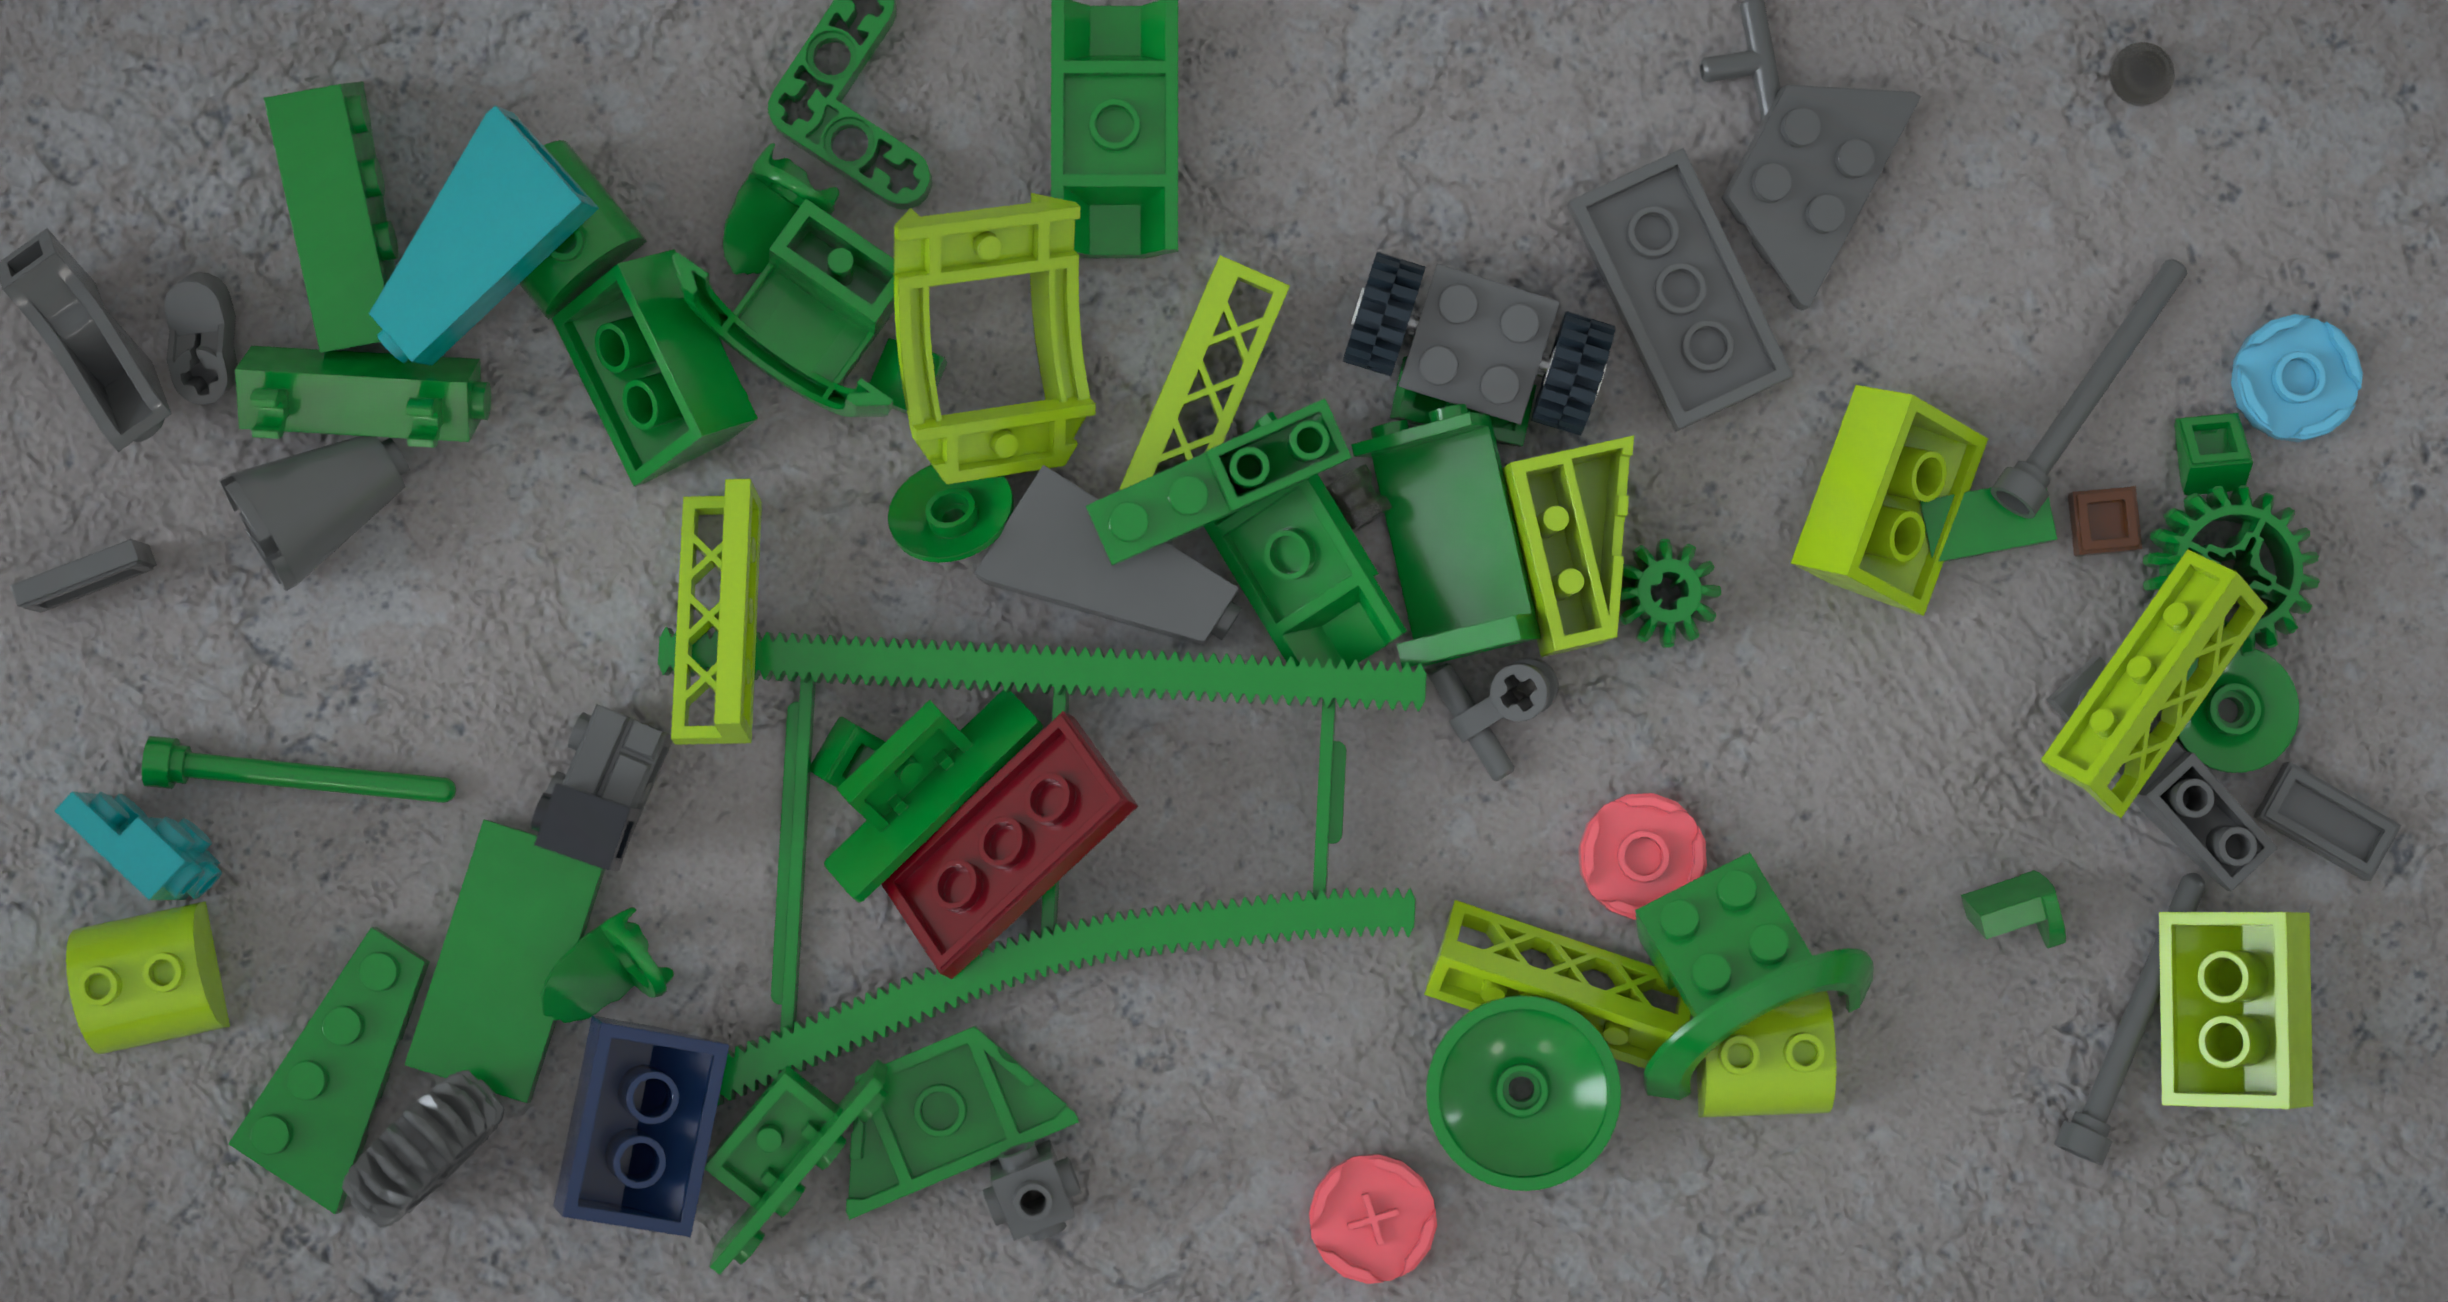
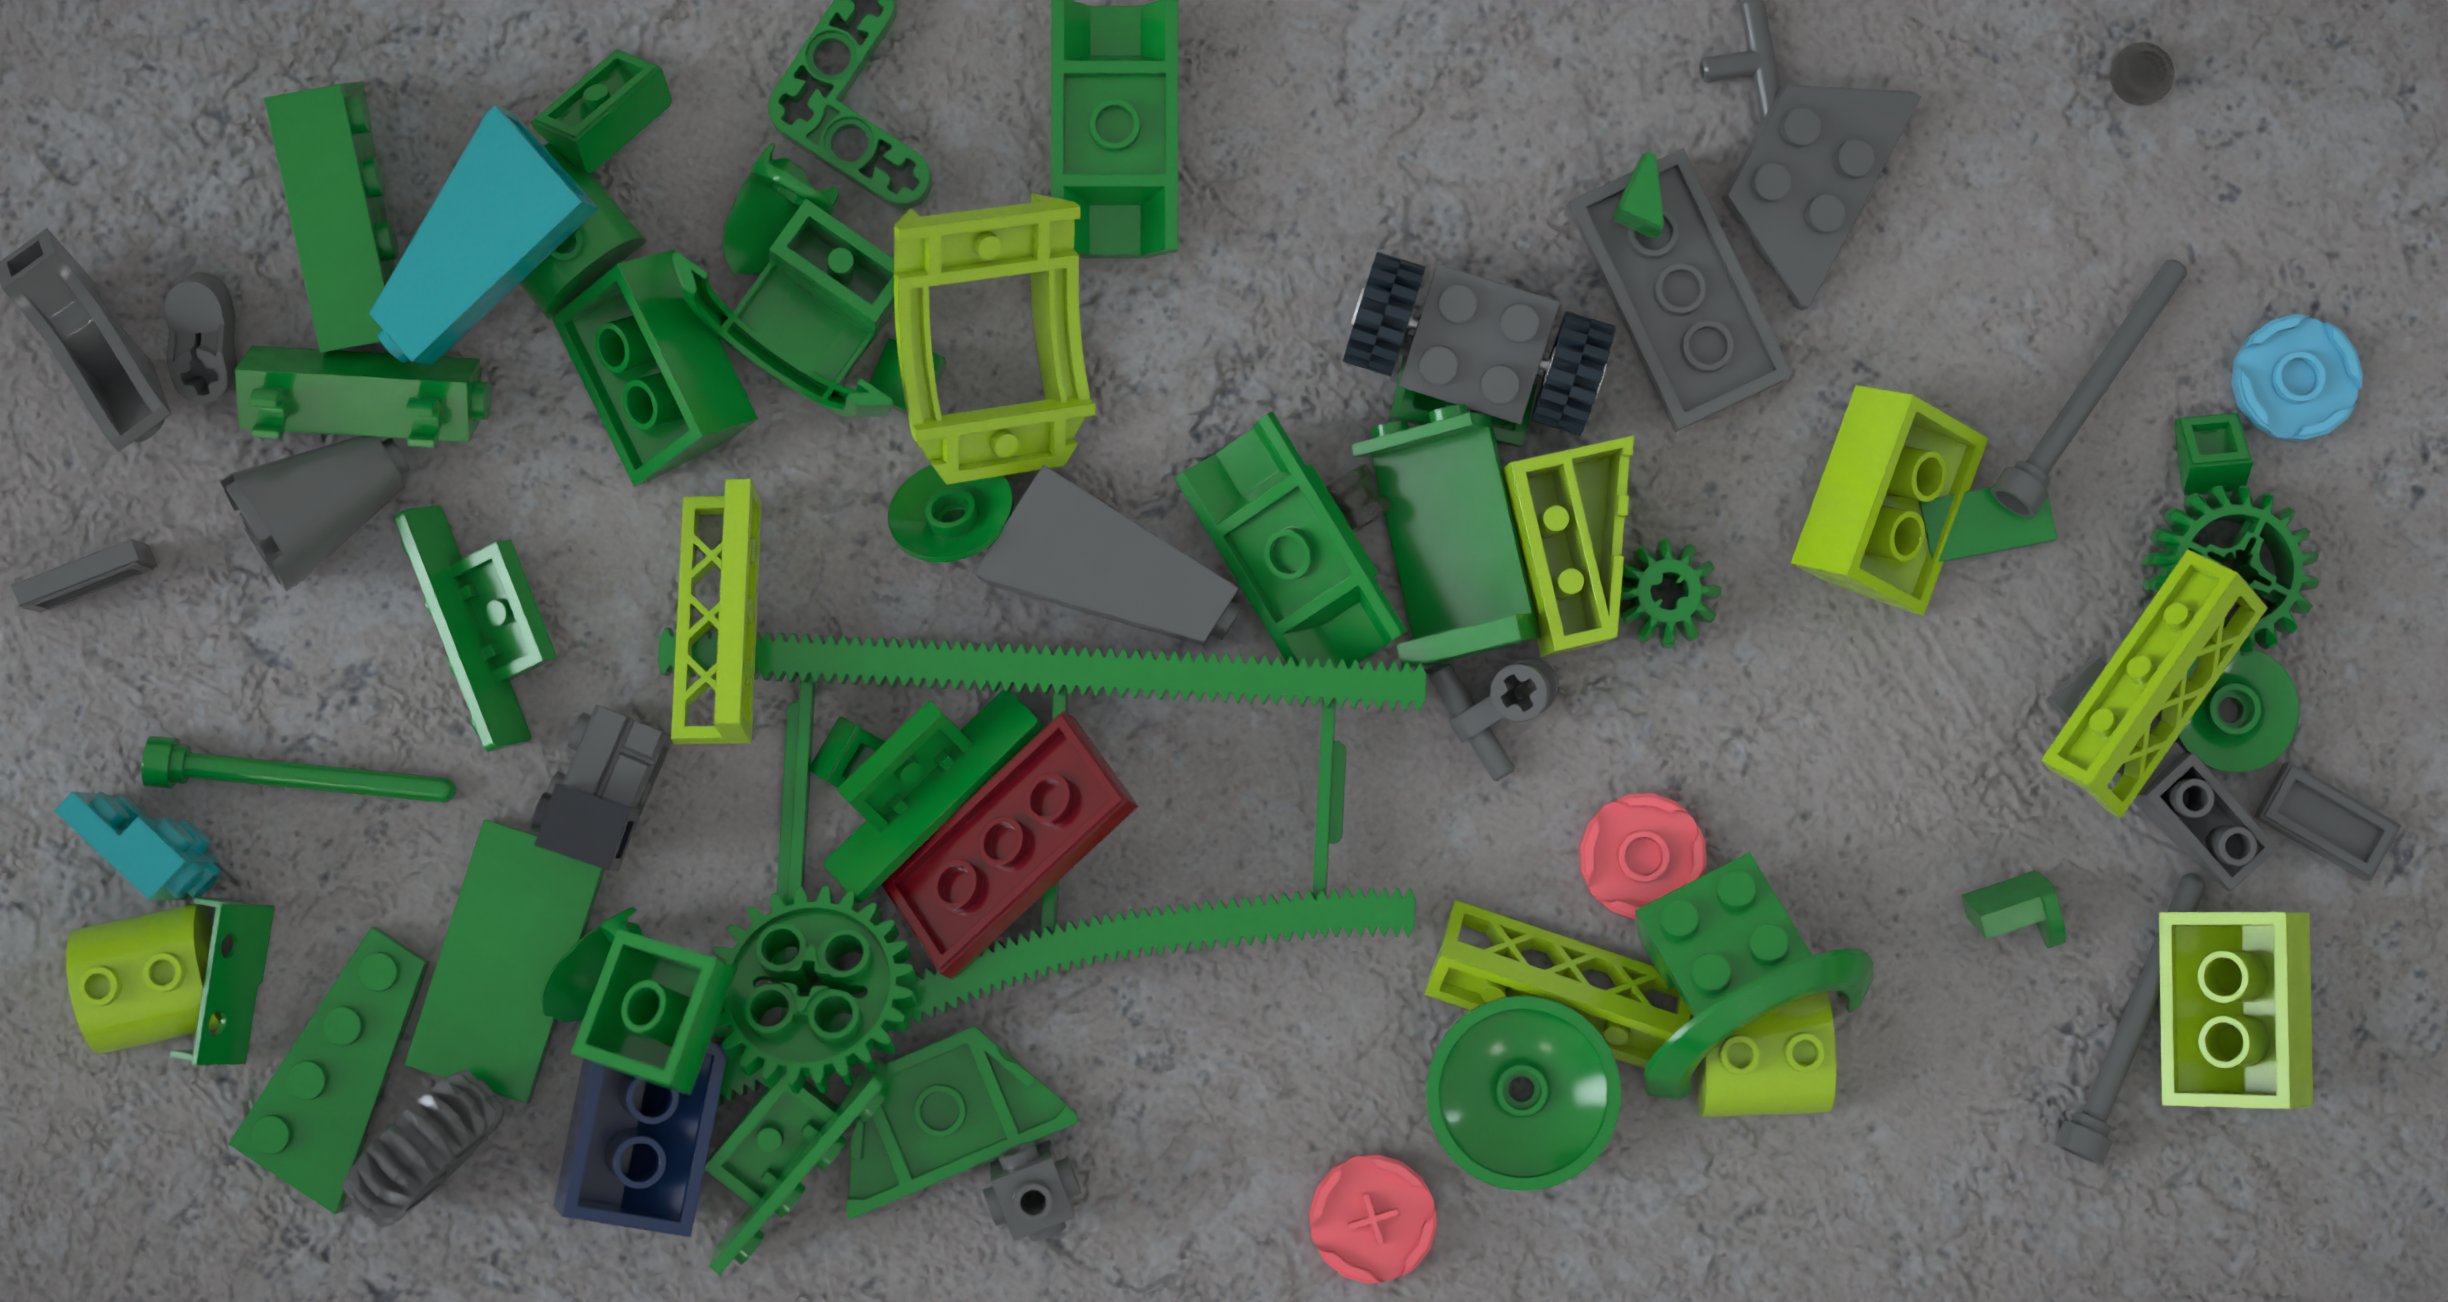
green slope [1086,398,1352,566] -> none
lime fence [1118,255,1290,491] -> none
reddish brown tile [2068,486,2143,557] -> none
none -> green piece [170,897,275,1065]
none -> green bracket [394,505,558,752]
none -> green slope [531,49,672,174]
none -> green brick [571,929,737,1095]
none -> green gear [713,886,918,1094]
none -> green slope [1613,151,1664,239]

